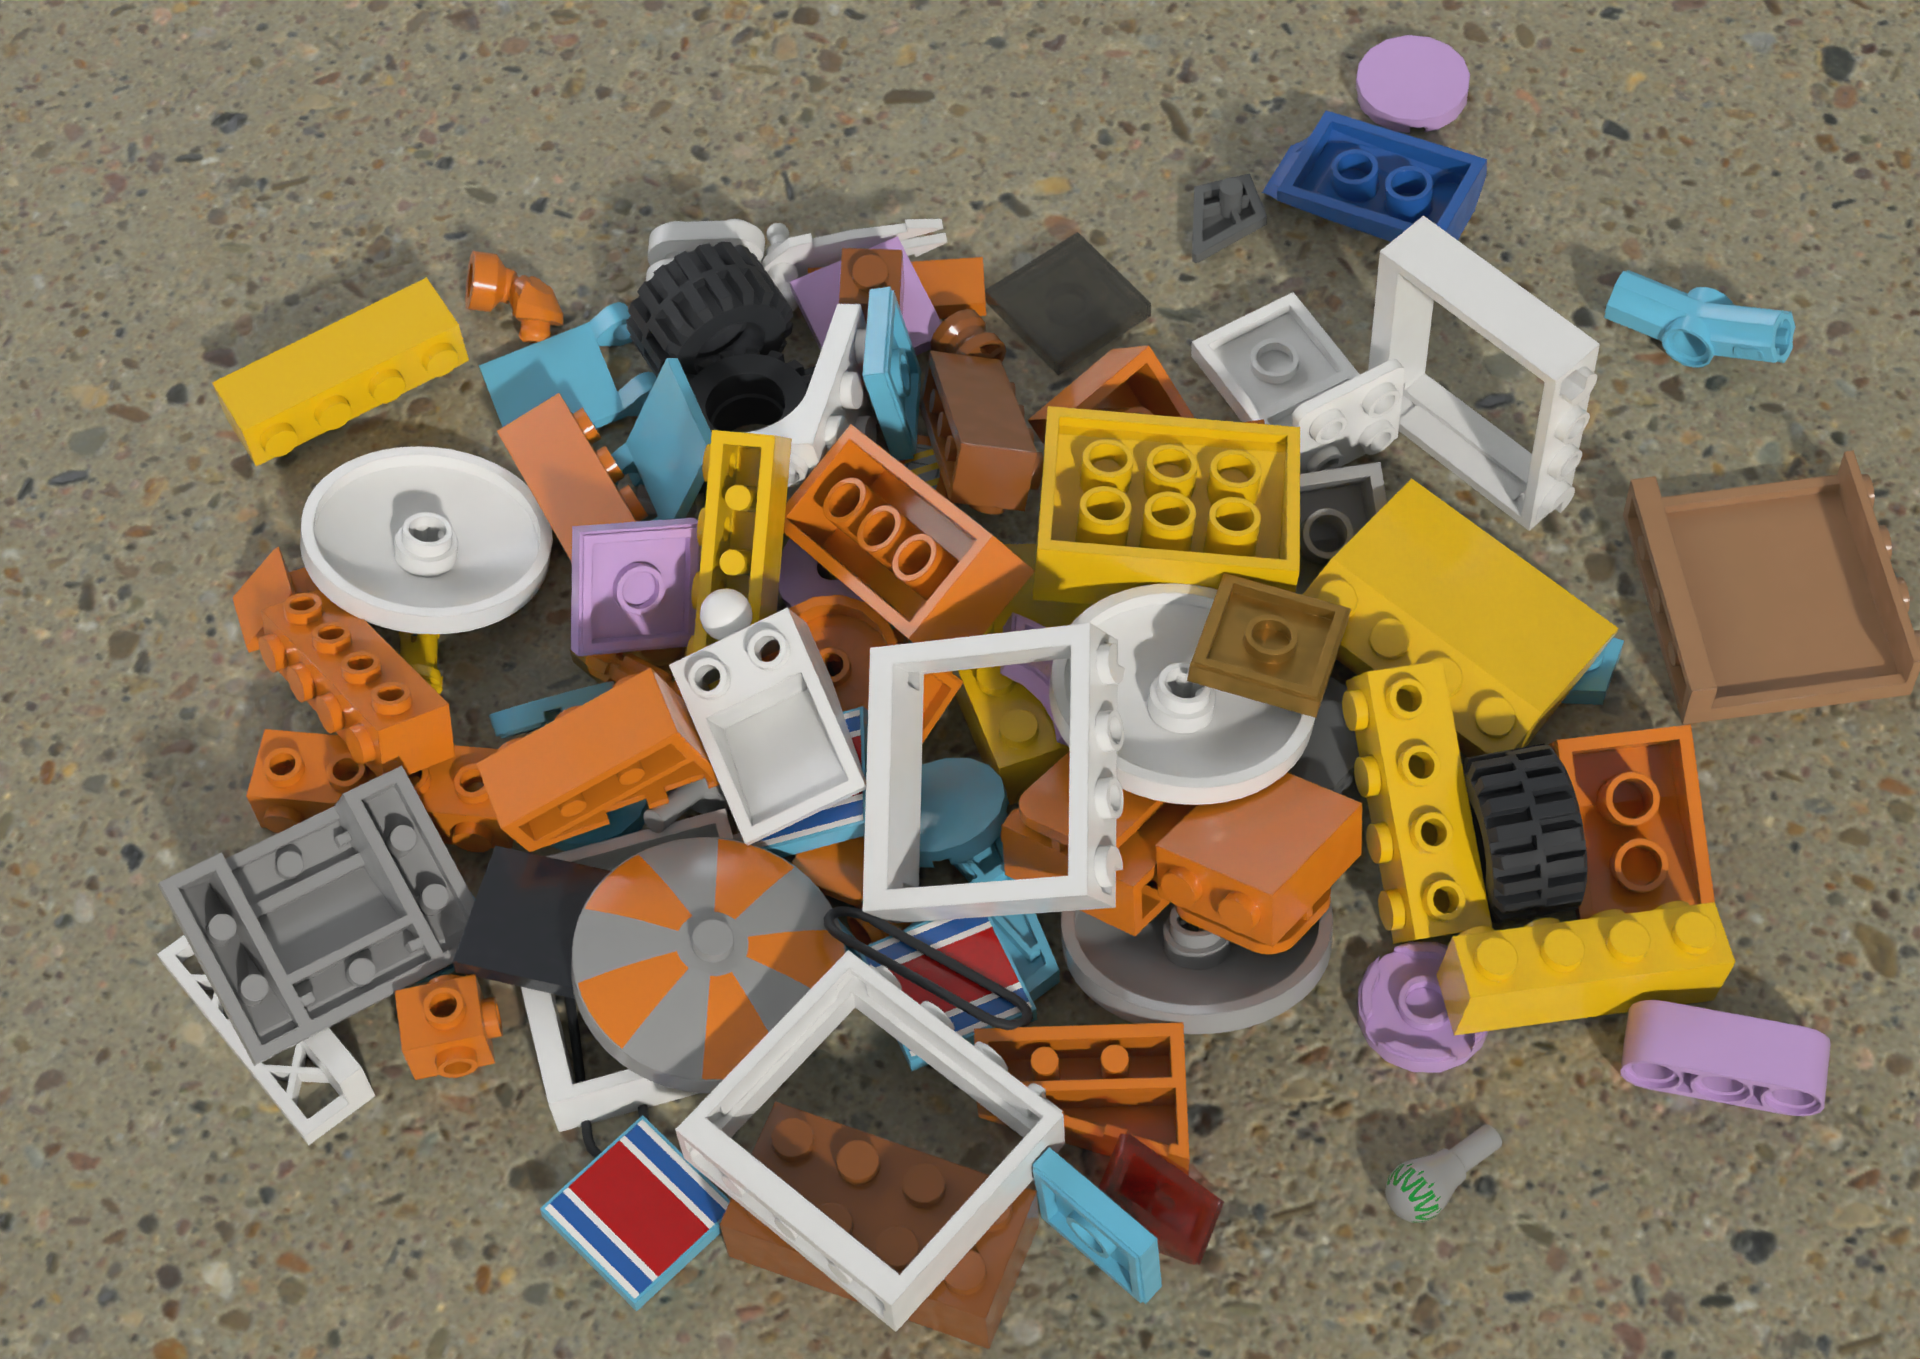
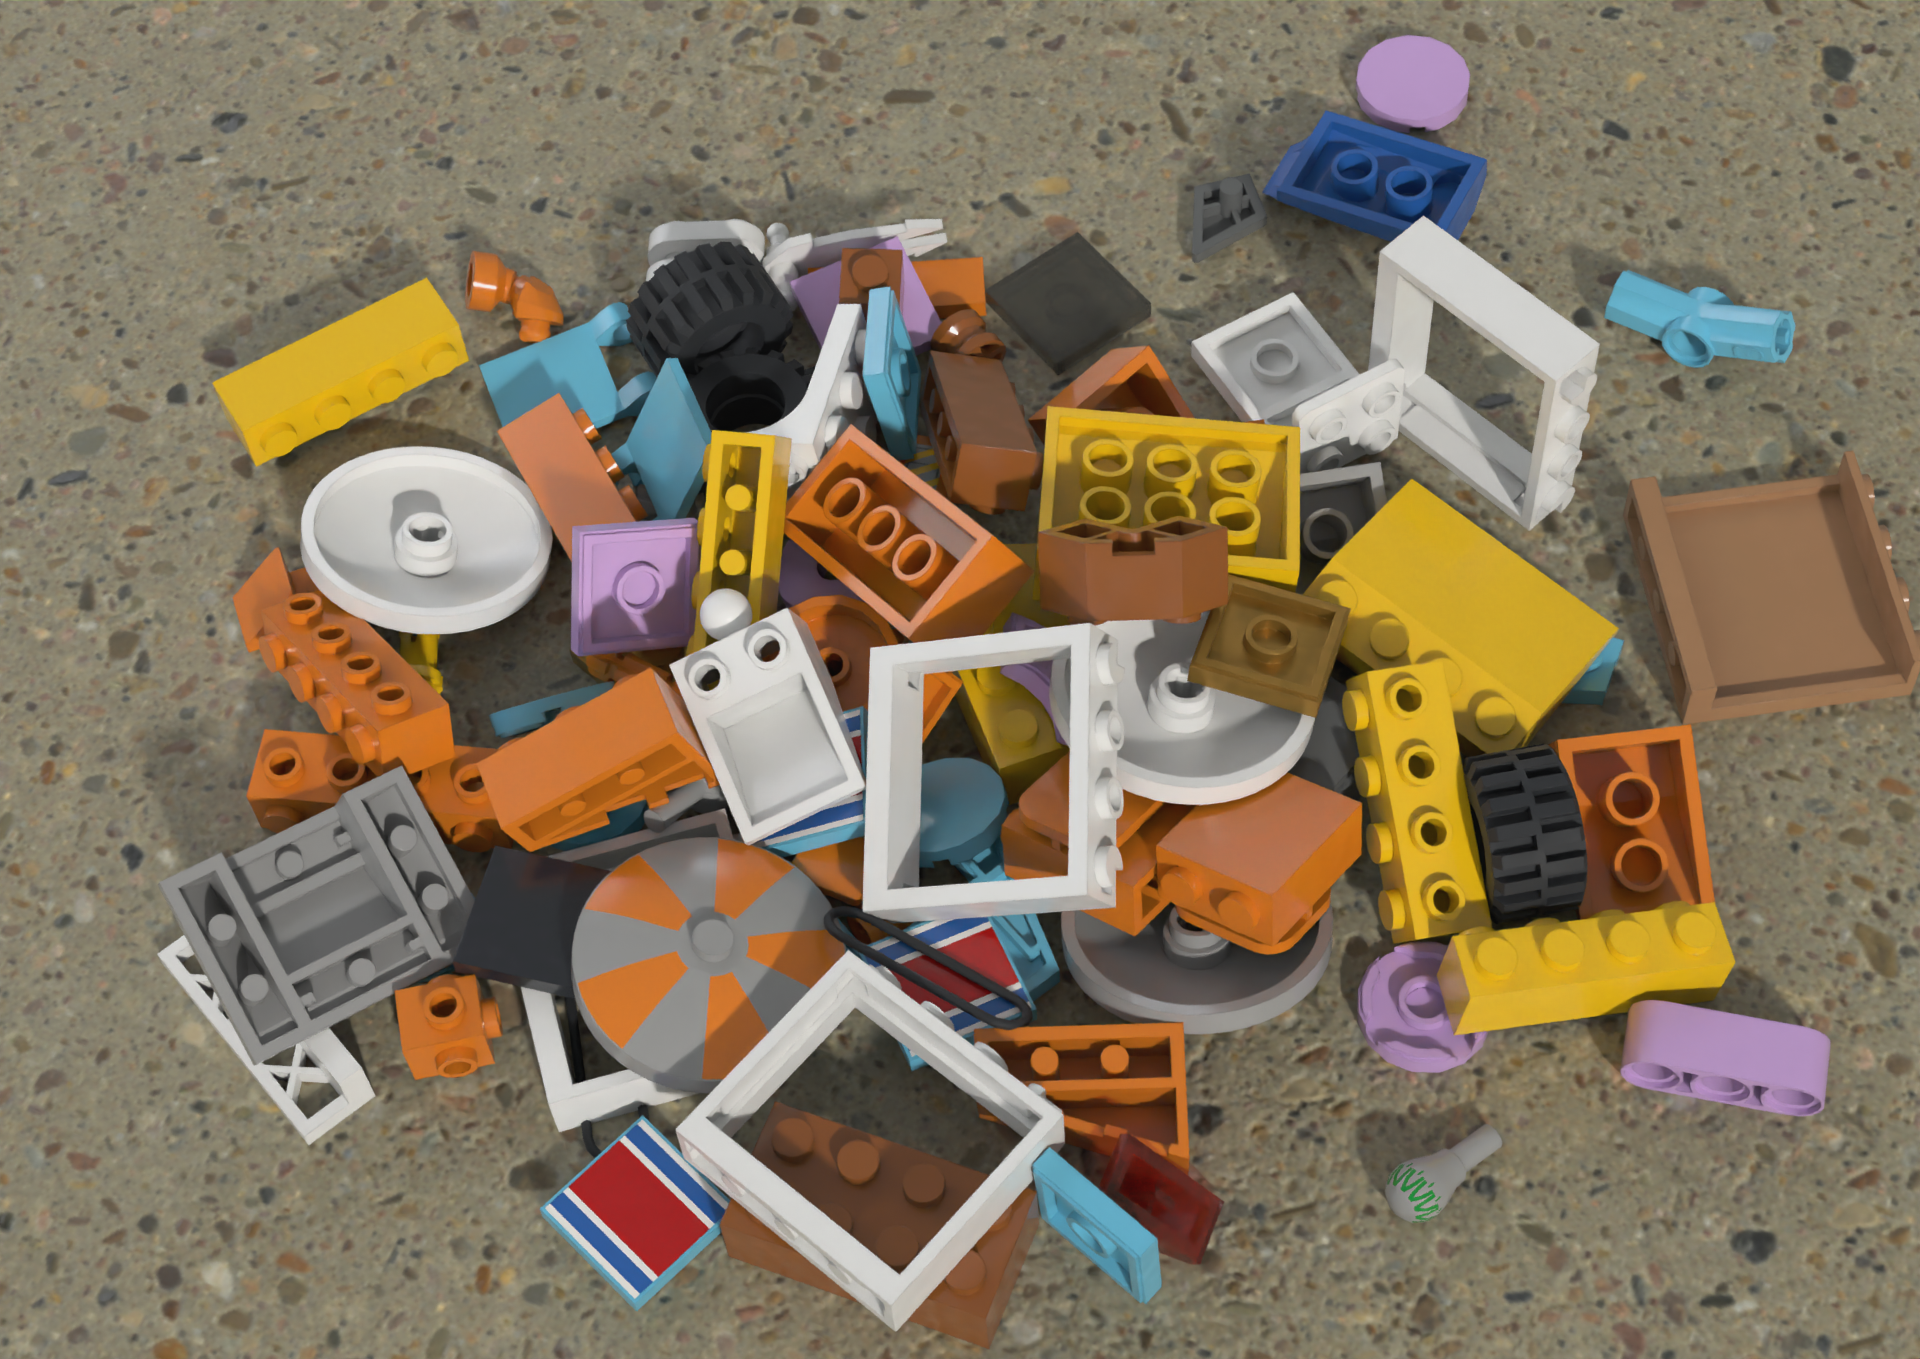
none -> dark orange brick [1038,516,1228,626]

